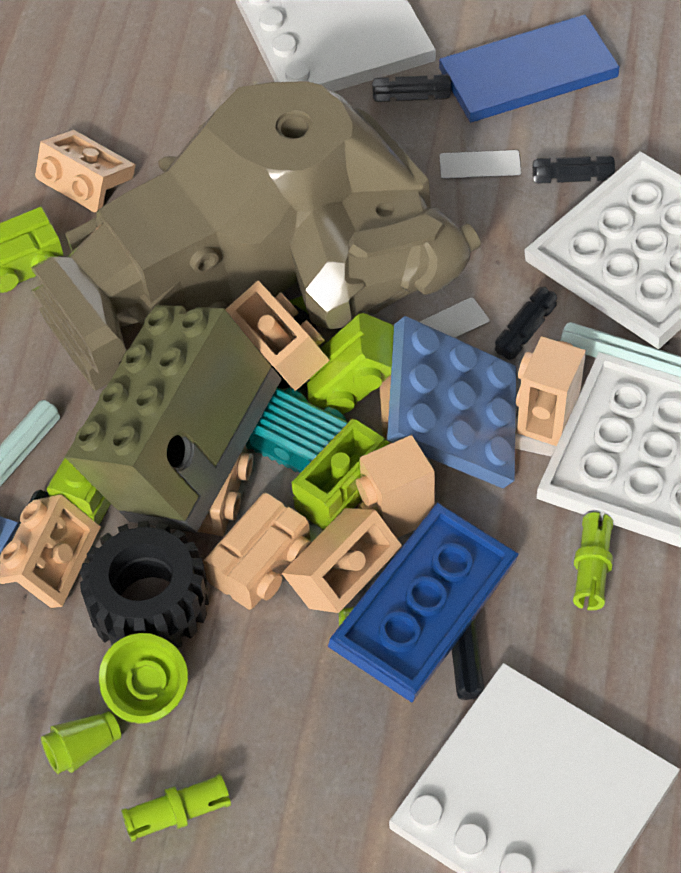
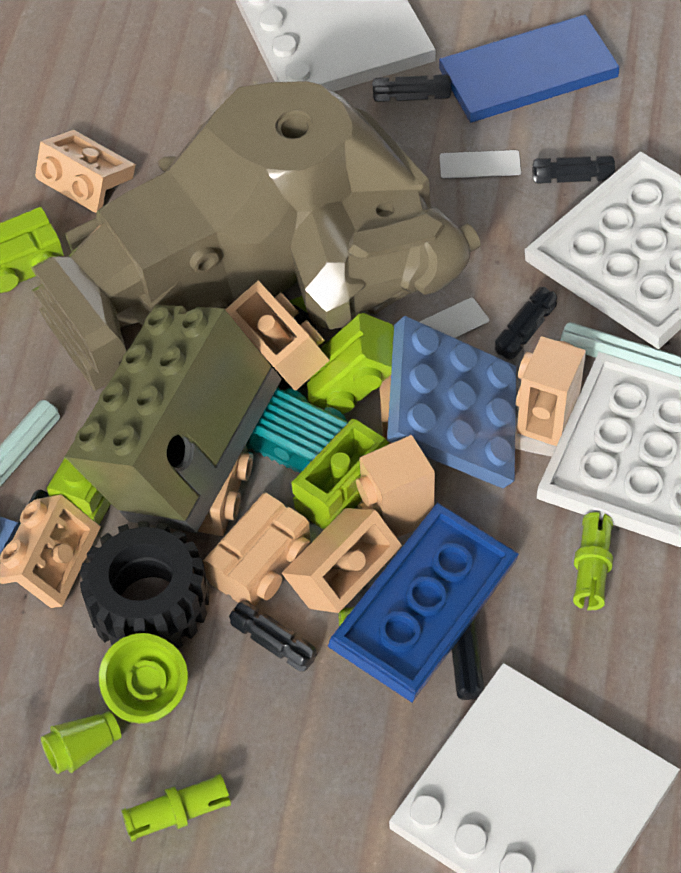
none -> black axle [229,601,317,672]

